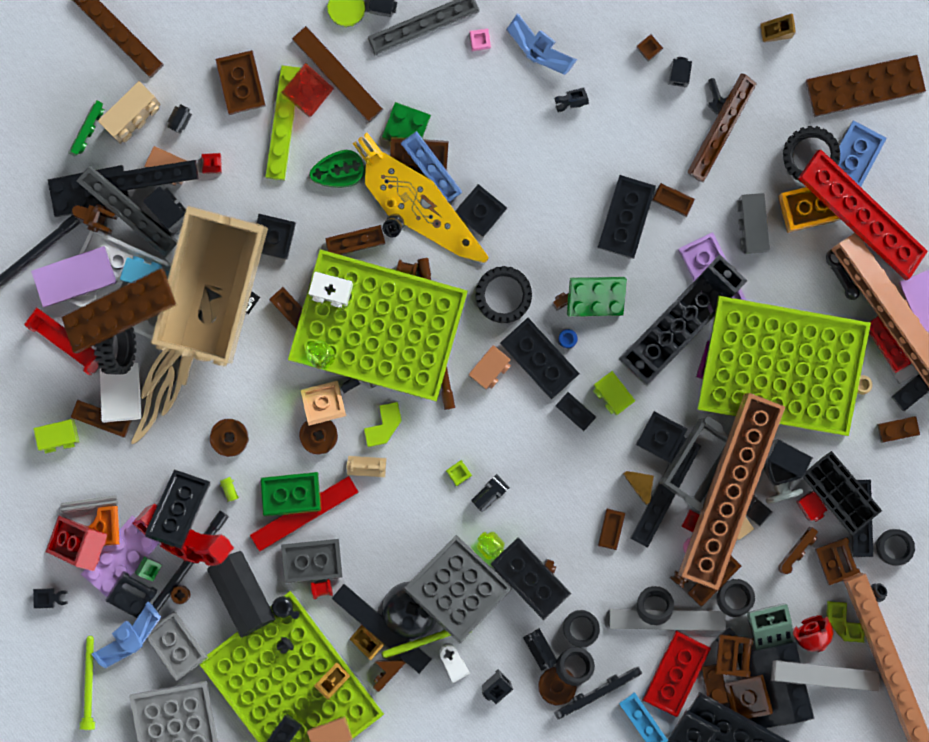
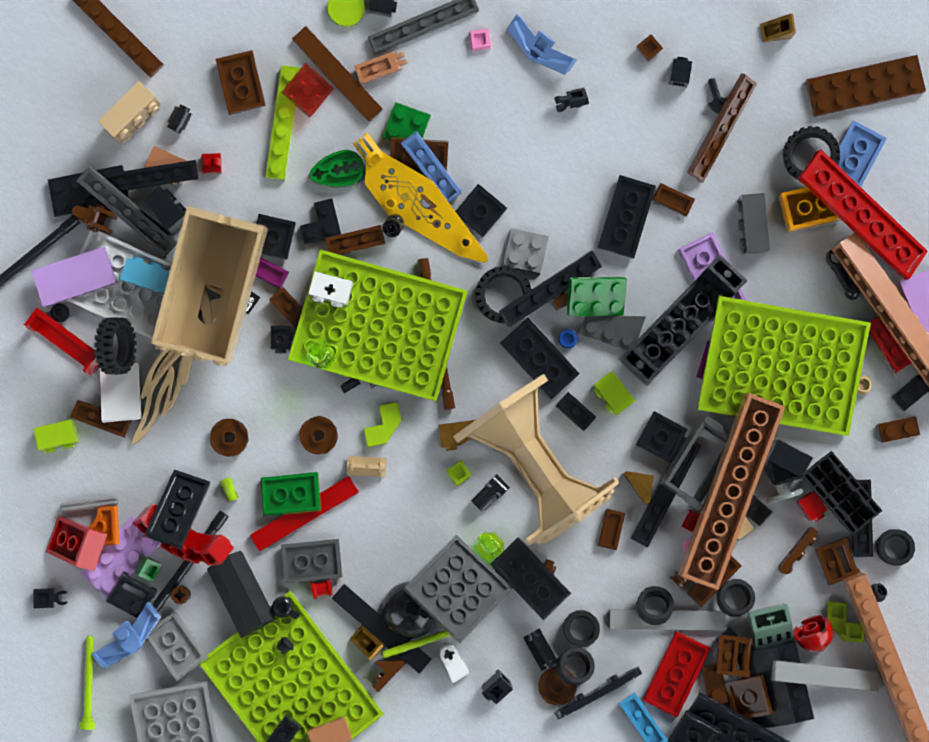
reddish brown plate [61,268,177,353] -> none
green plate [68,100,105,156] -> none
light nougat plate [301,381,346,425] -> none
pearl gold slope [314,663,350,700] -> none
reddish brown bush [396,259,418,276] -> none
nougat brick [468,345,511,390] -> none
none -> black plate [50,303,70,323]
none -> magenta tile [256,257,290,289]
none -> black brick [271,326,292,354]
none -> black plate [300,198,341,245]
none -> nougat hinge [354,51,407,85]
none -> pearl gold slope [439,420,475,451]
none -> tan panel [453,374,619,546]
none -> black plate [499,250,602,327]
none -> light grey plate [503,228,549,274]
none -> dark grey wing [579,316,646,350]

